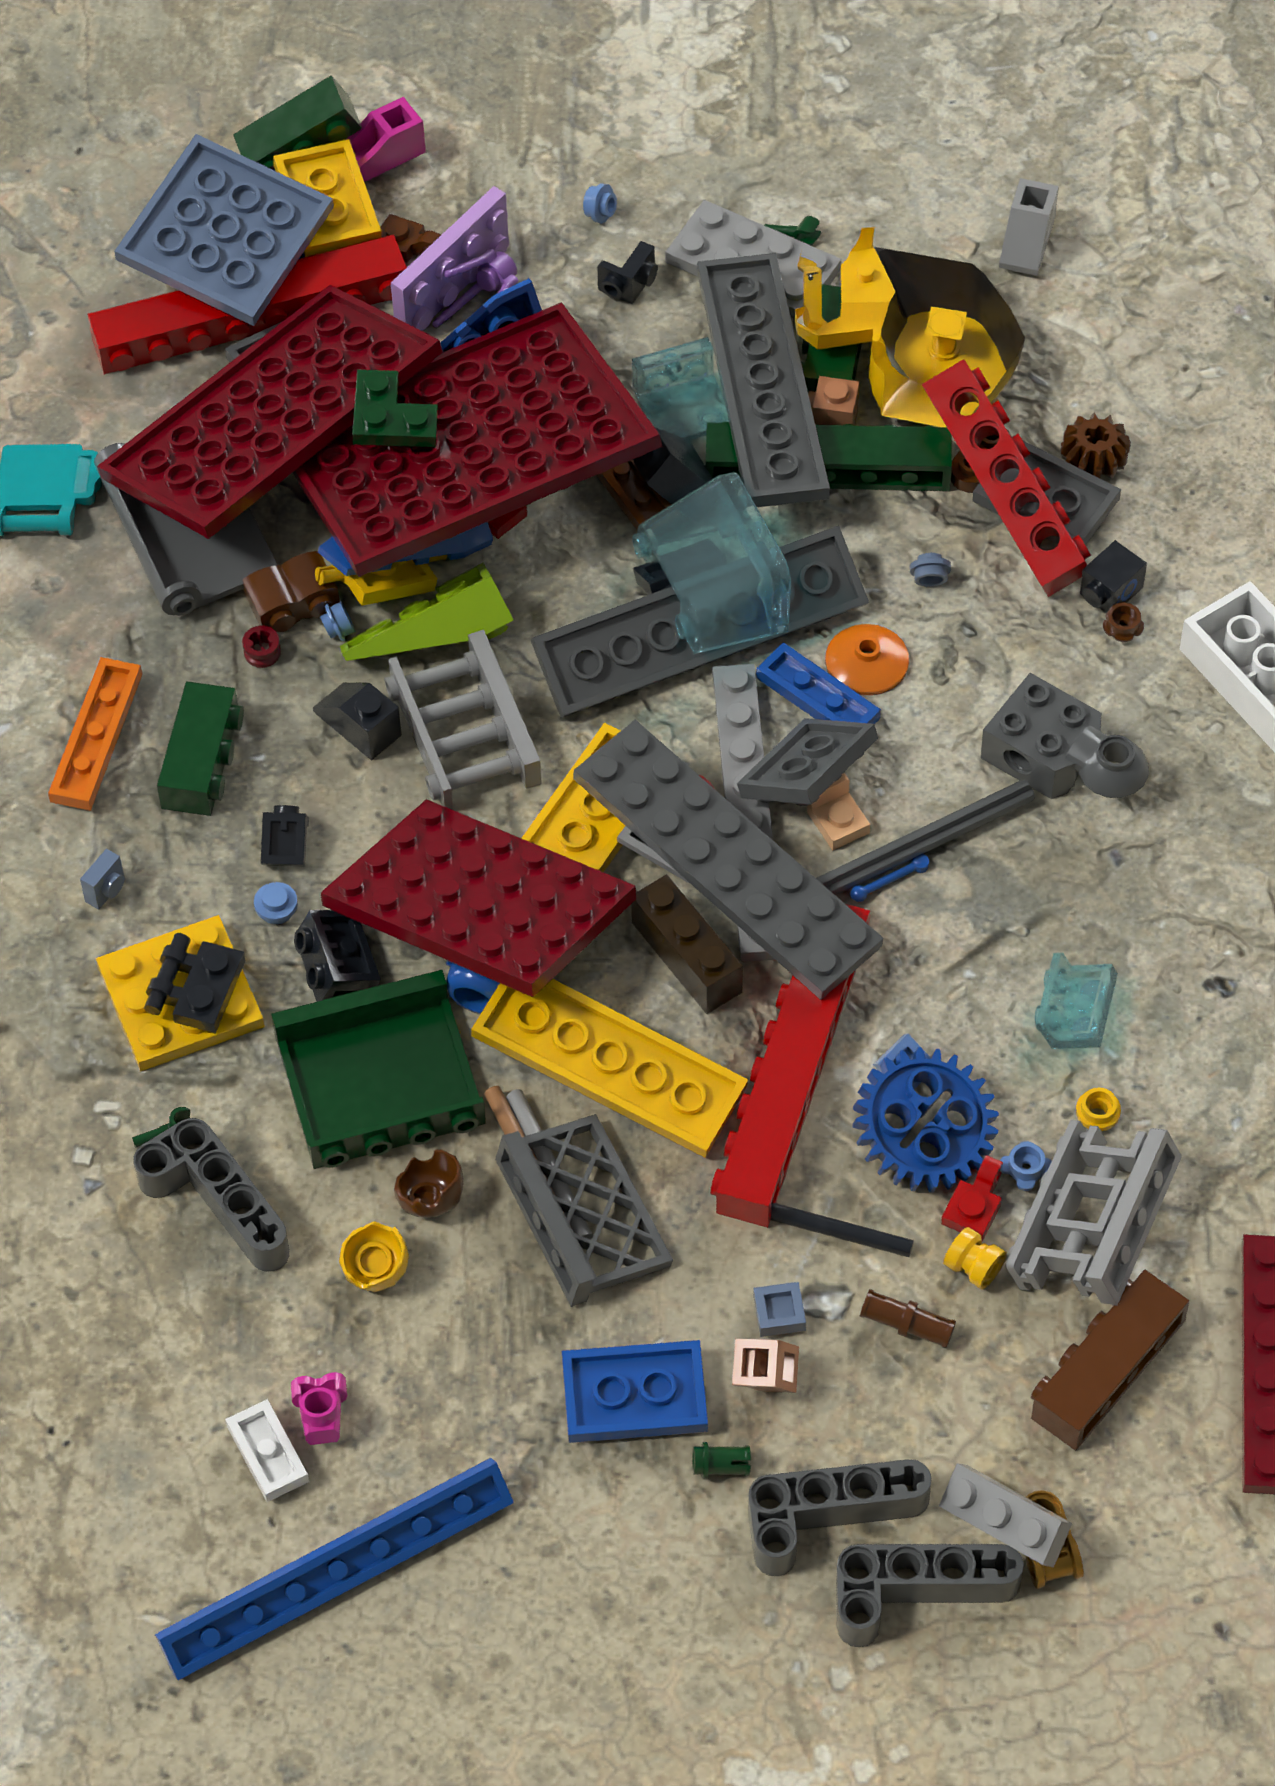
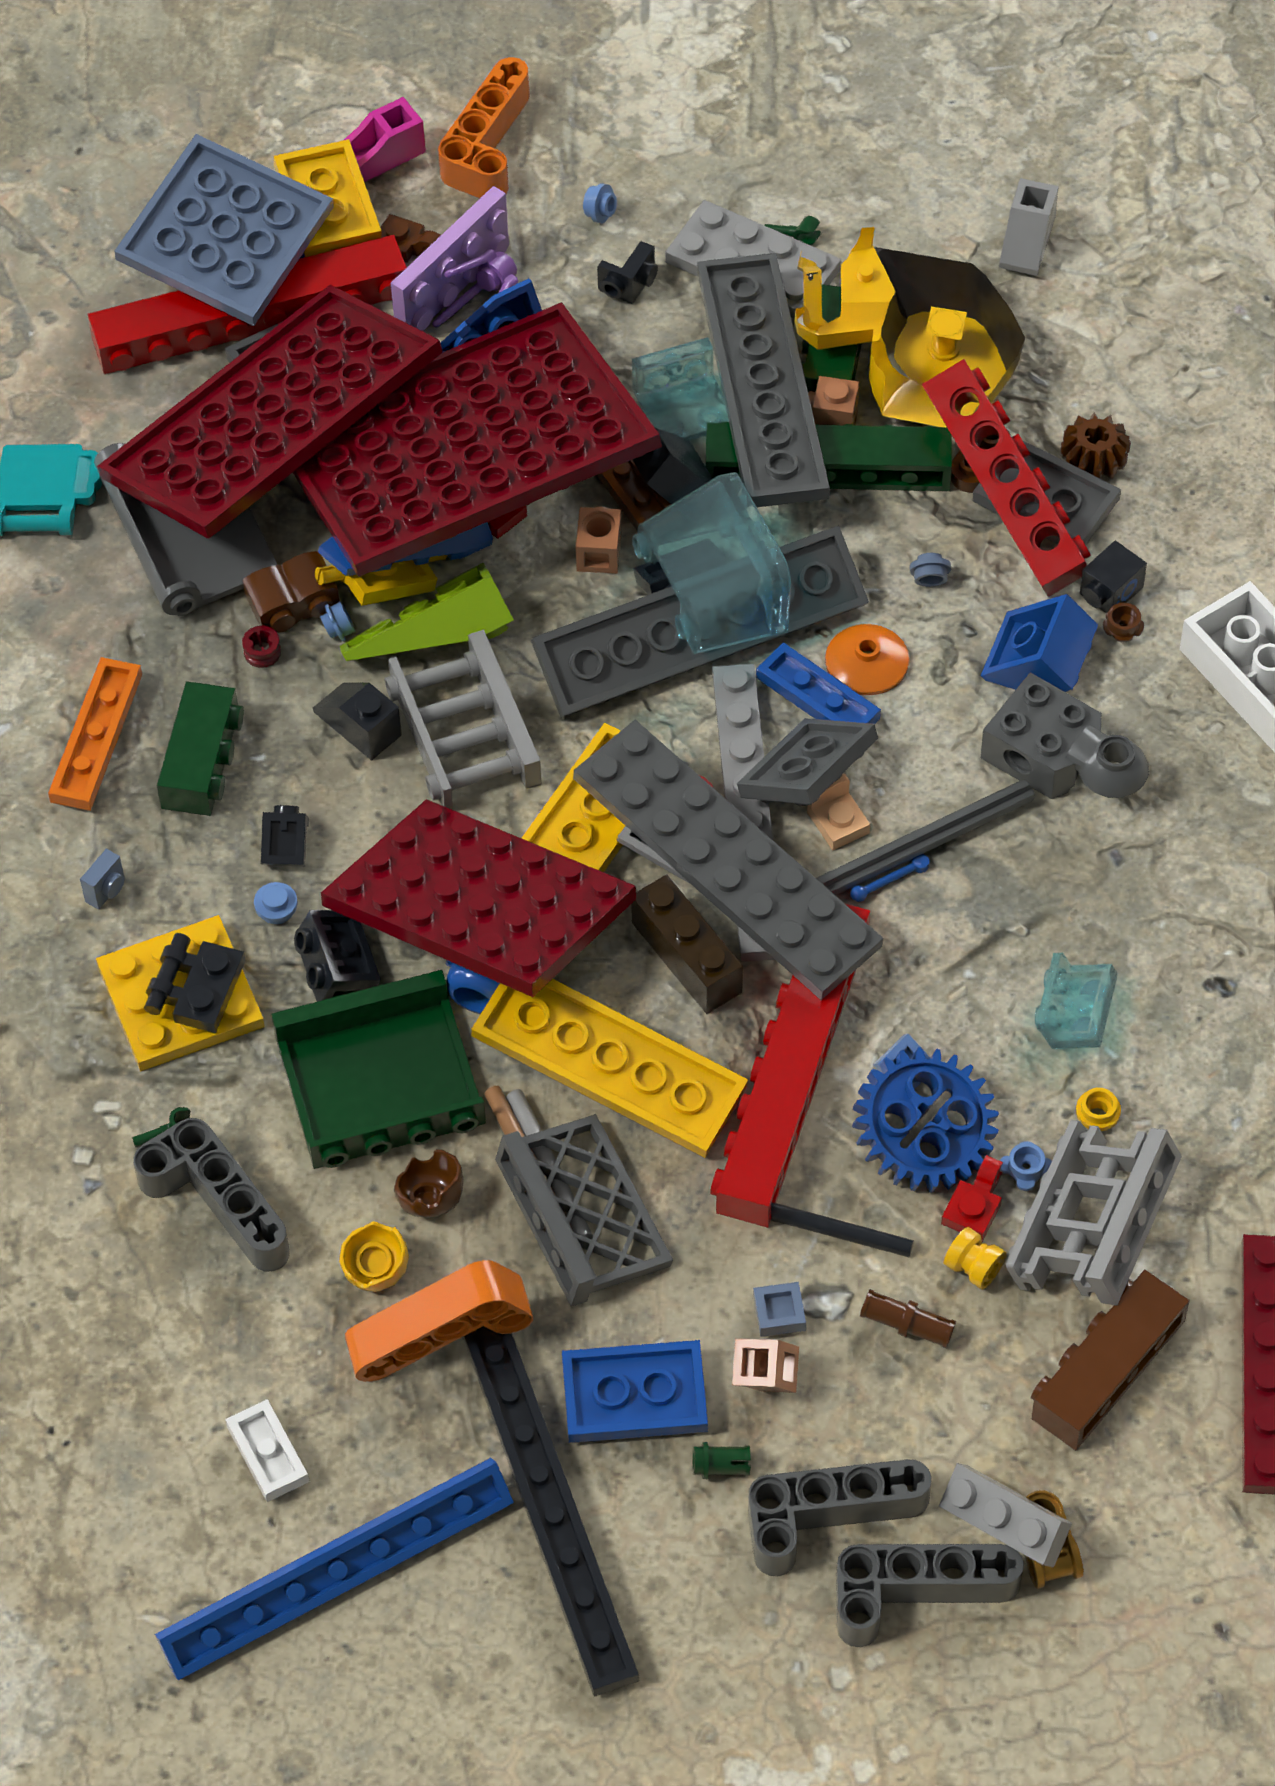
dark green brick [233,75,363,171] -> none
dark pink plate [291,1372,347,1445] -> none
dark green plate [353,370,438,447] -> none
none -> orange beam [345,1260,533,1382]
none -> orange beam [438,57,530,198]
none -> black plate [462,1326,639,1697]
none -> nougat brick [576,506,622,574]
none -> blue slope [981,594,1098,692]

